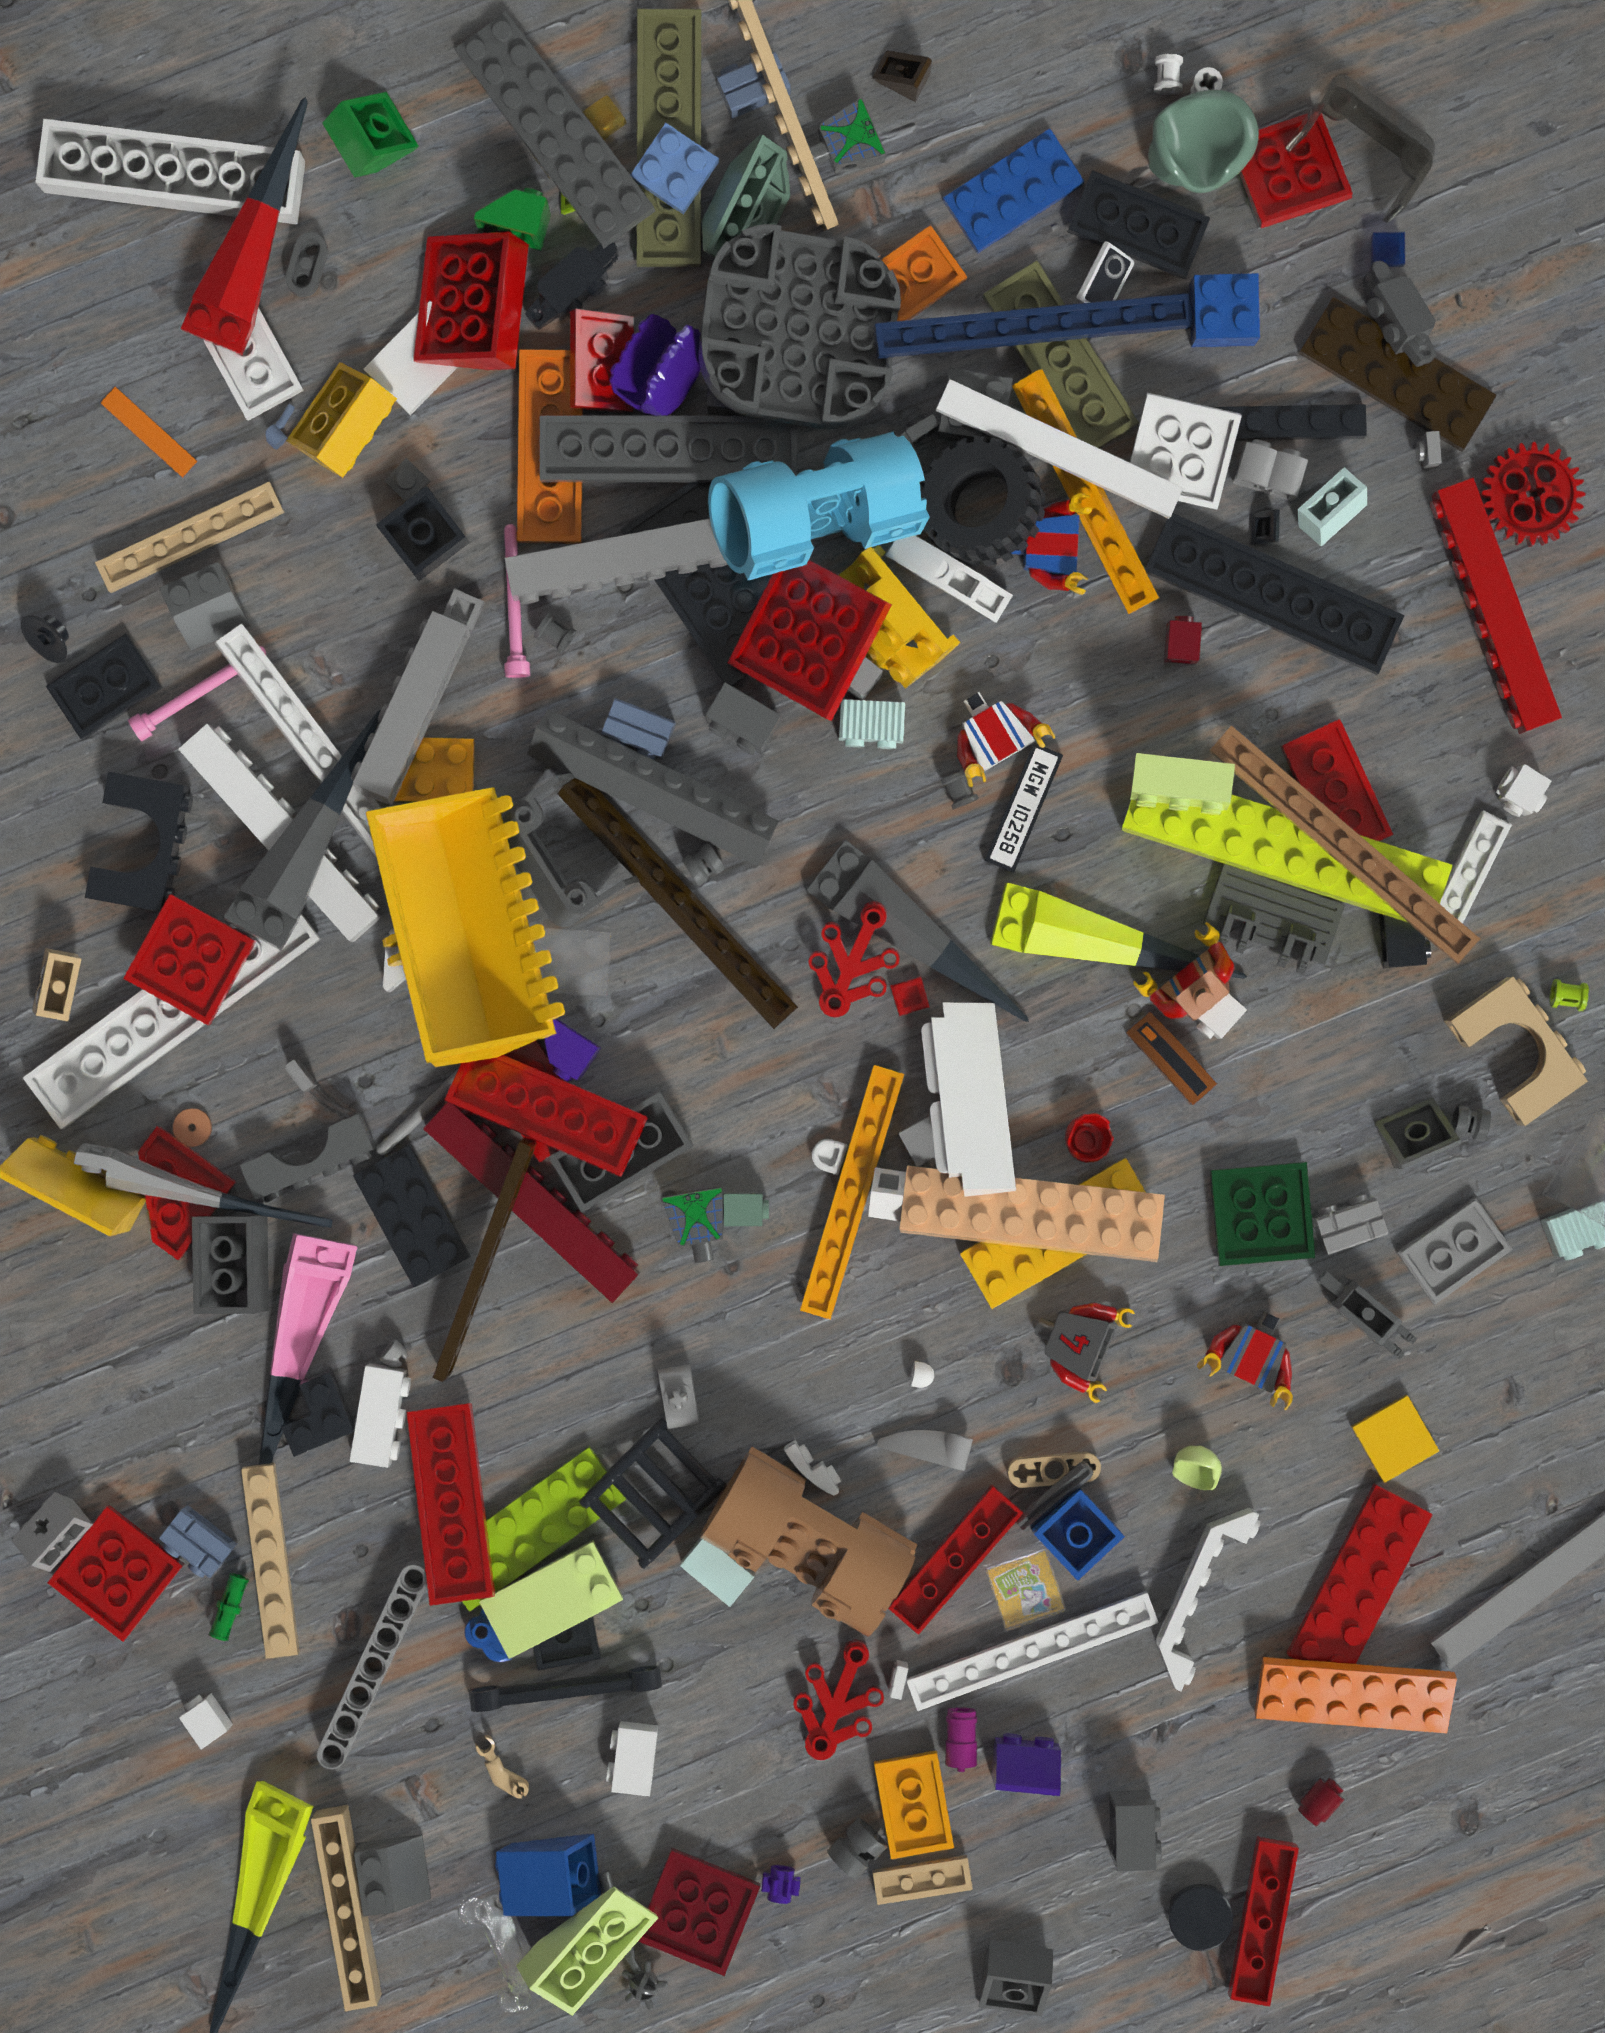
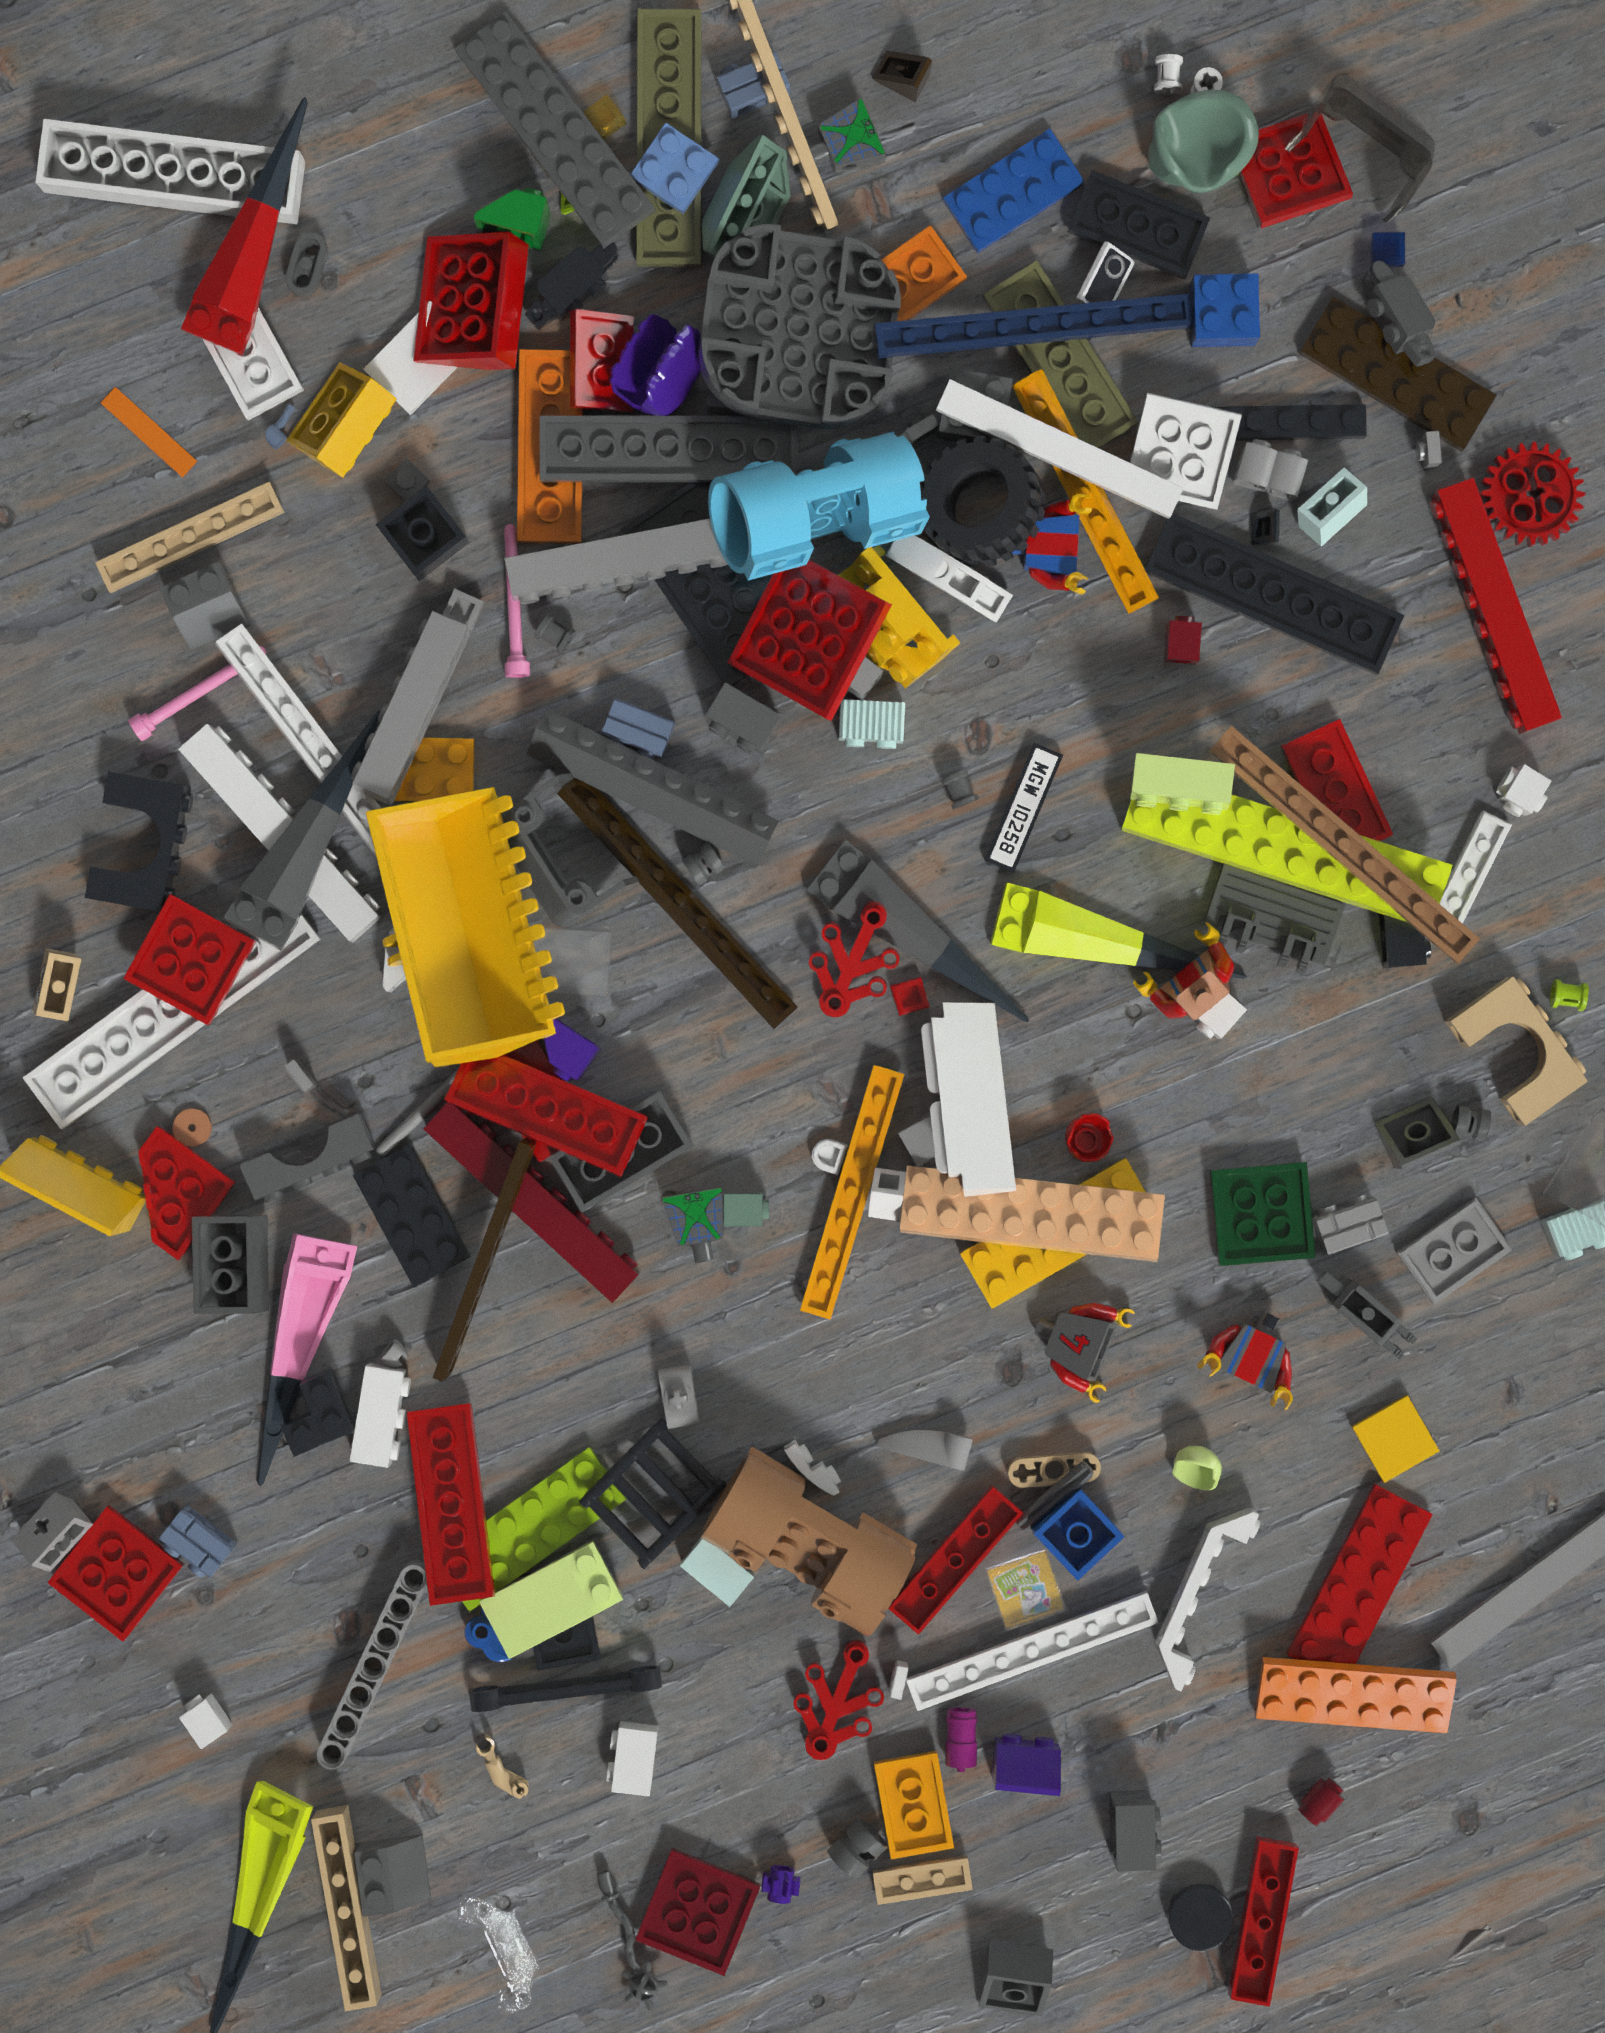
black piece [21,615,69,663] -> none
black tile [46,633,163,740] -> none
light grey plate [74,1143,333,1228] -> none
green pin [208,1573,249,1641] -> none
tan plate [241,1463,300,1659] -> none
green slope [322,92,419,178] -> none
blue slope [495,1834,601,1916] -> none
yellowish green slope [516,1886,658,2016] -> none
white hinge [910,1361,934,1388] -> none
torso [957,692,1055,787] -> none
dark orange slope [1126,1012,1217,1105] -> none

